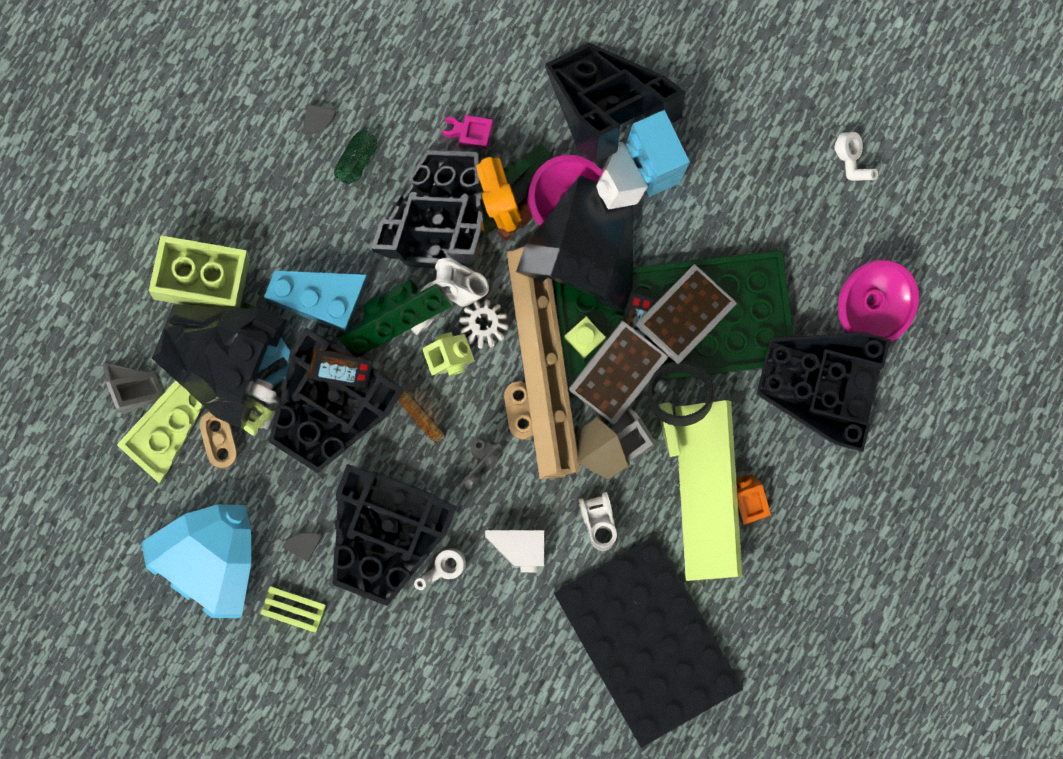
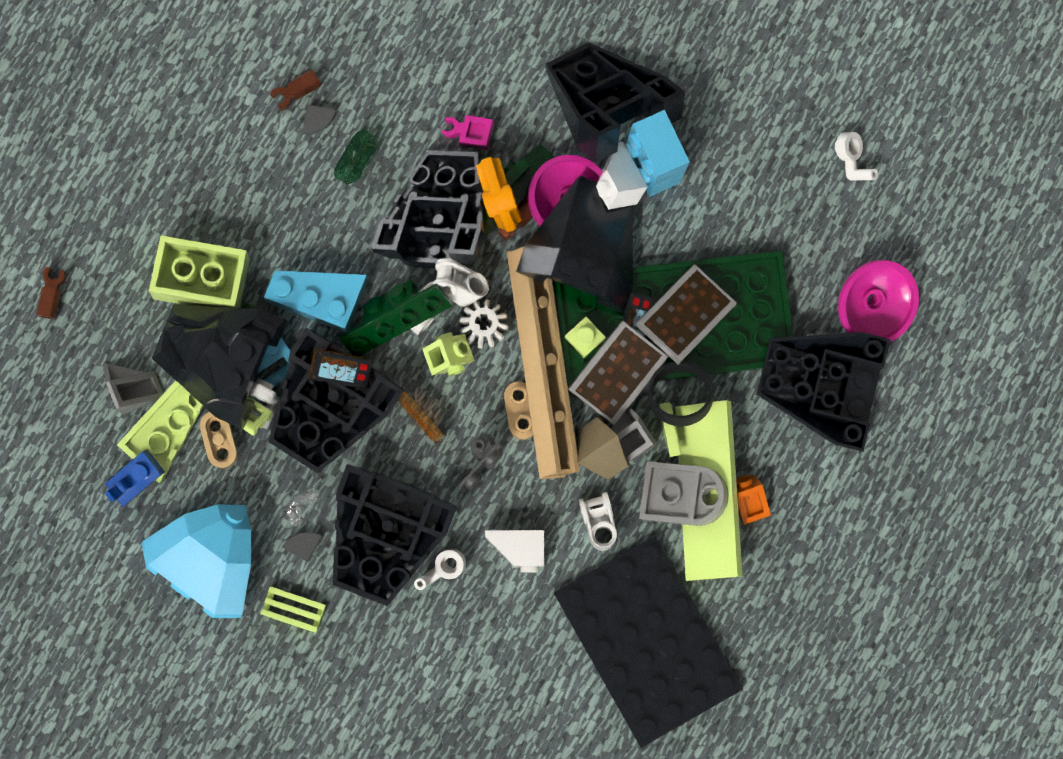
none -> copper bar [36,267,67,320]
none -> blue plate [105,449,165,507]
none -> copper bar [270,69,322,111]
none -> clear arm [284,487,320,526]
none -> light grey tile [639,462,728,526]

